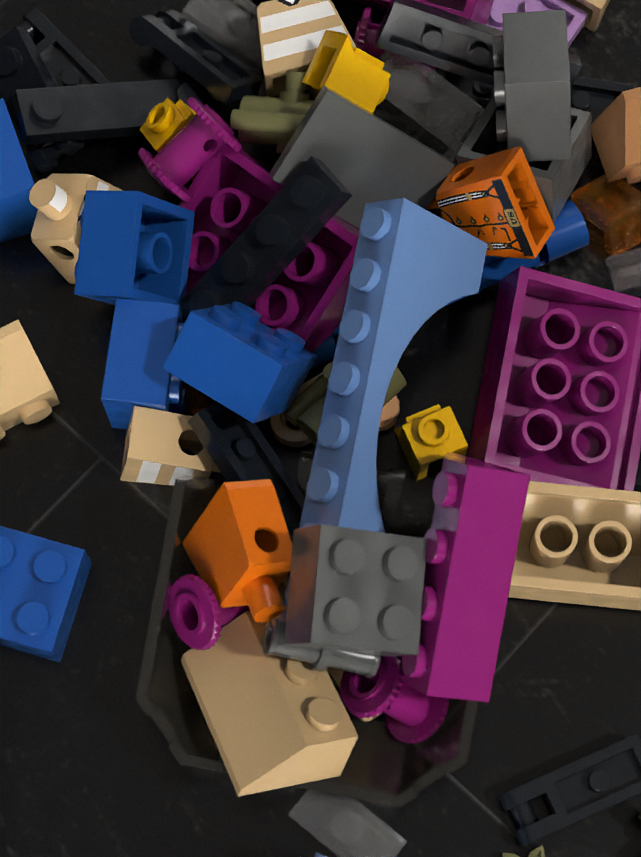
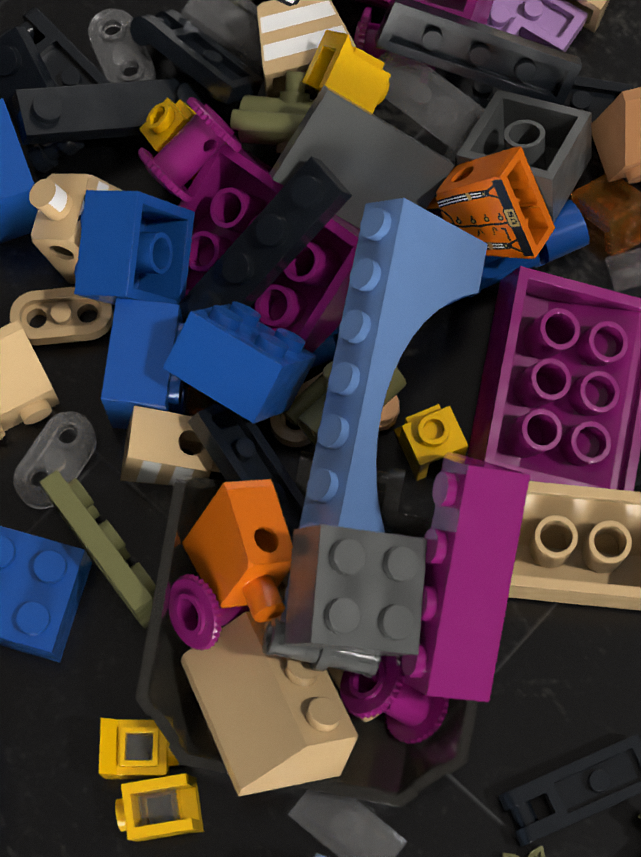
dark grey brick [493,9,571,162] -> none
none -> tan plate [10,287,114,345]
none -> clear plate [13,411,97,509]
none -> olive plate [40,470,161,630]
none -> clear plate [88,8,156,83]
none -> yellow window [99,718,181,779]
none -> yellow window [115,773,204,842]

